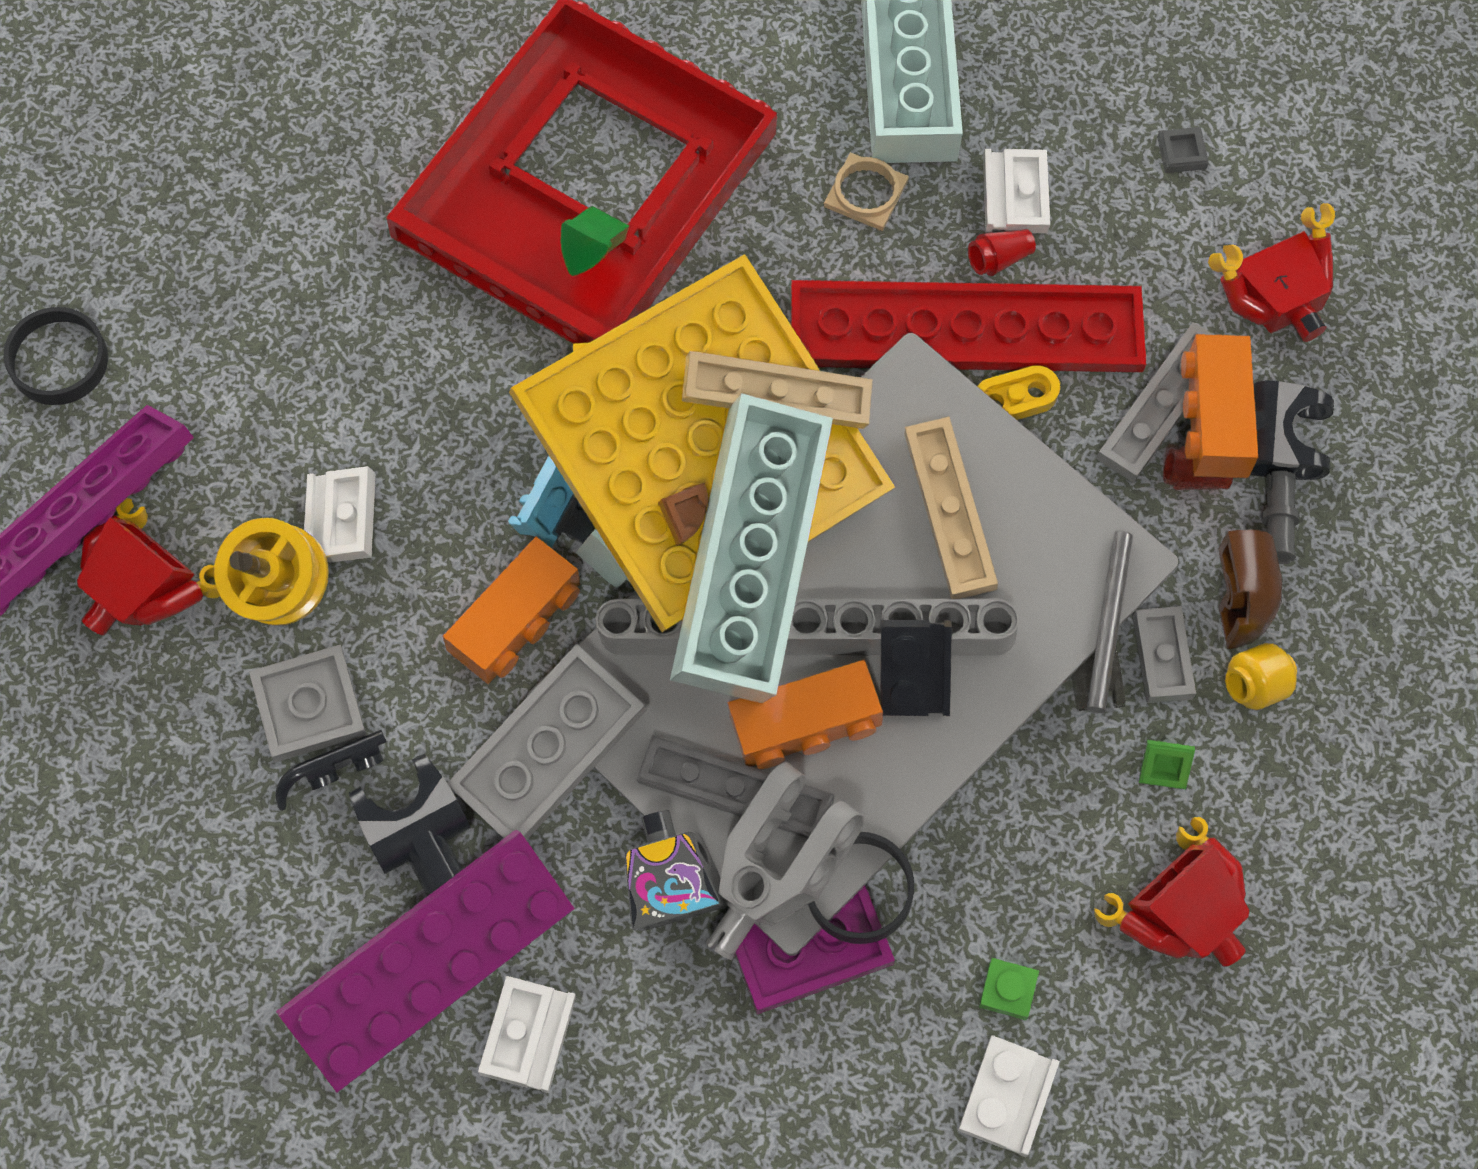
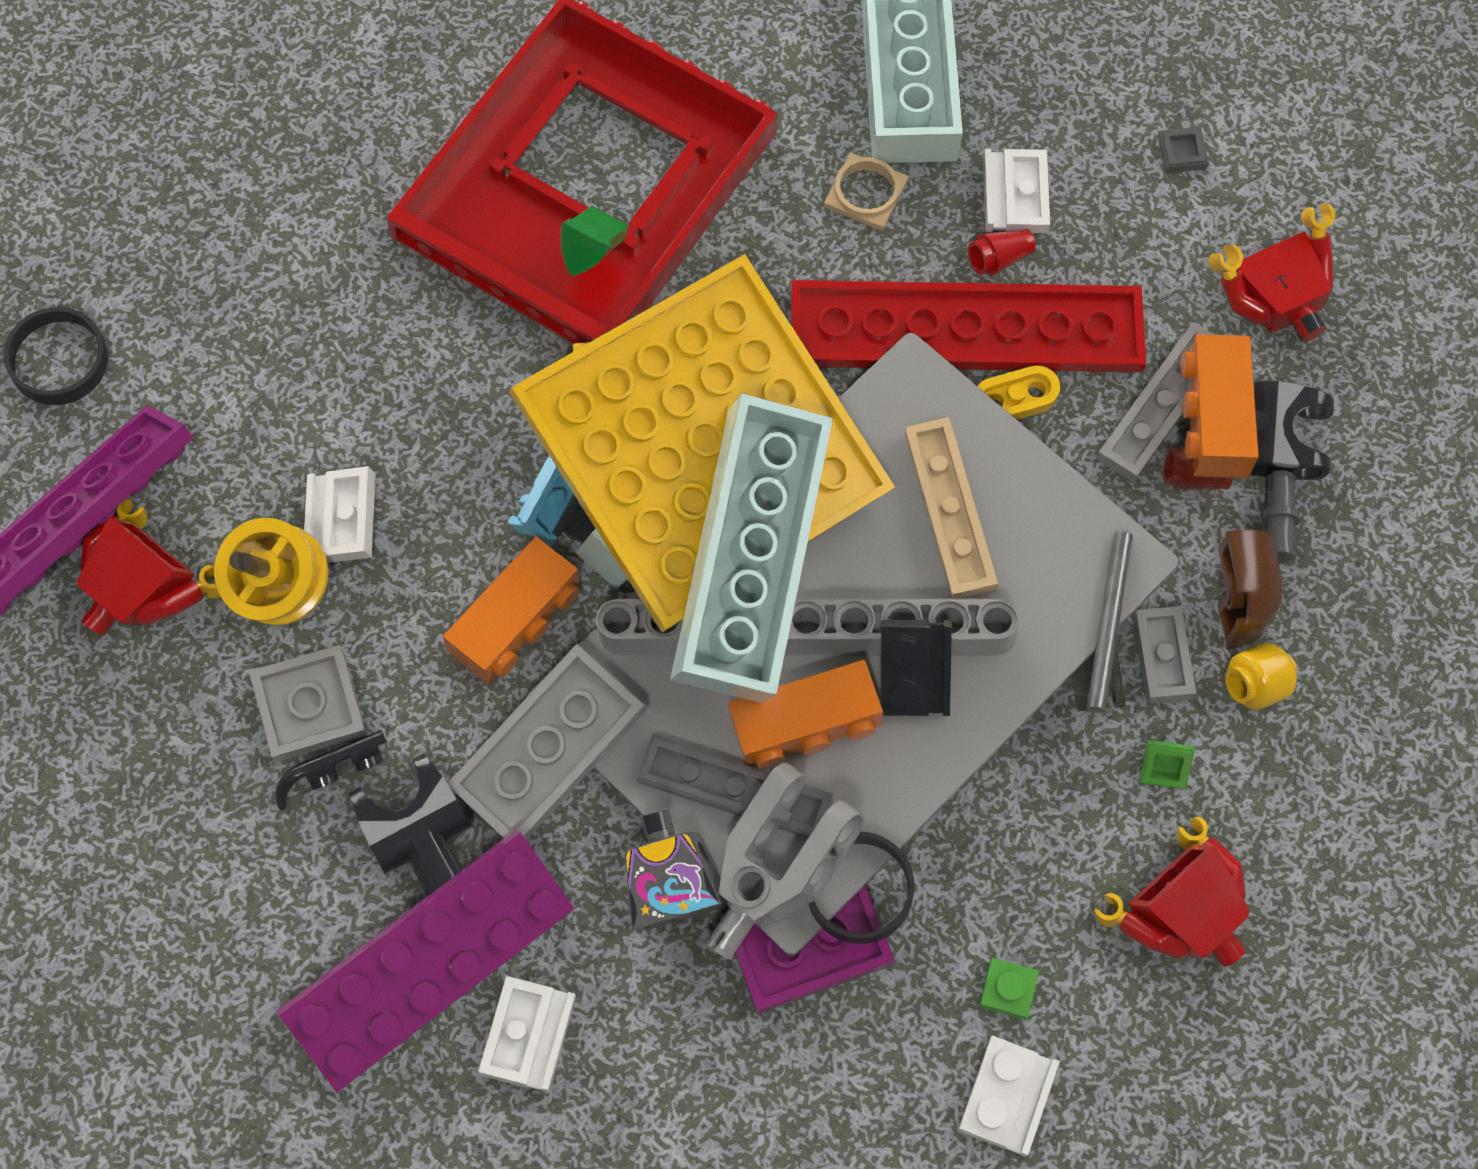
dark orange tile [658,483,708,546] -> none
tan plate [682,351,873,429] -> none

